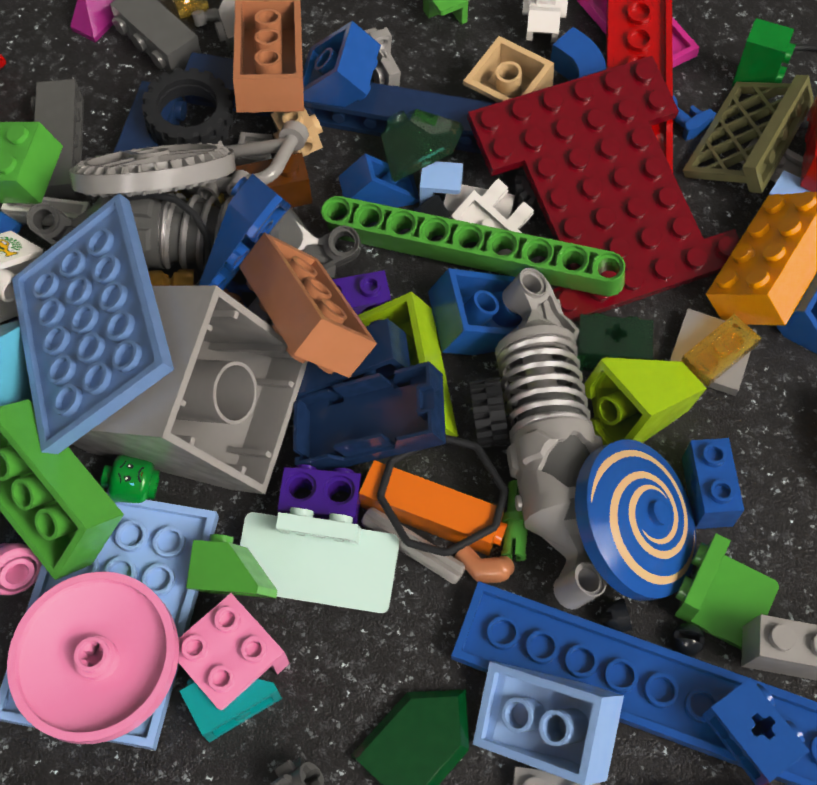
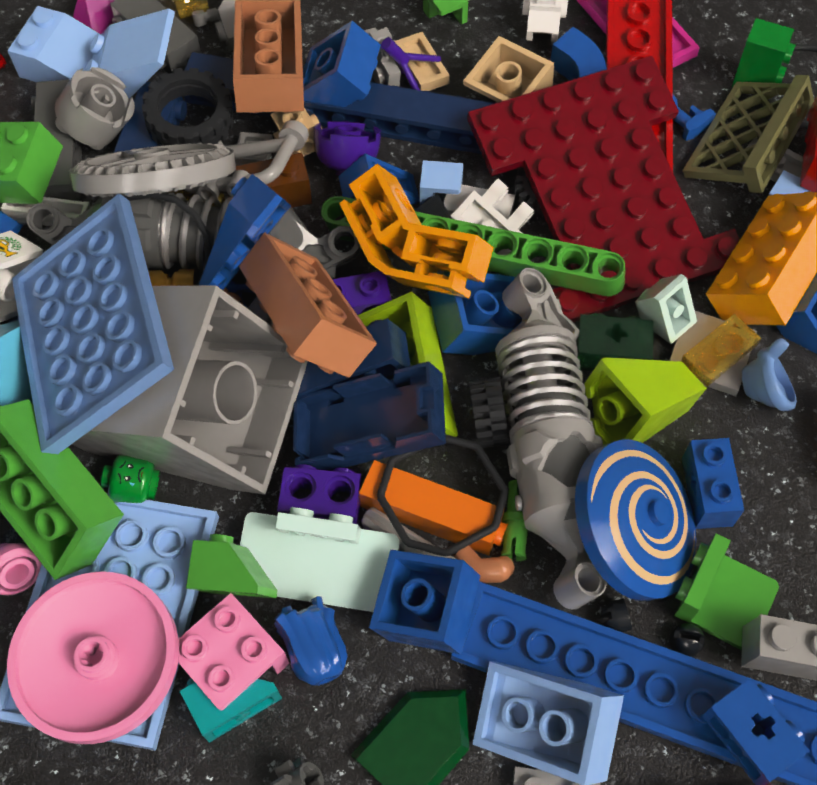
clear green slope [381,109,464,182] -> none
none -> light blue slope [7,6,98,82]
none -> light grey brick [55,67,135,150]
none -> light blue slope [84,9,175,99]
none -> blue piece [274,596,348,686]
none -> dark purple cylinder [314,121,381,176]
none -> light orange brick [339,164,494,298]
none -> blue brick [369,550,480,655]
none -> dark purple plant [381,37,441,91]
none -> tan plate [394,32,450,91]
none -> light aqua slope [635,274,697,344]
none -> medium blue hat [742,338,797,411]

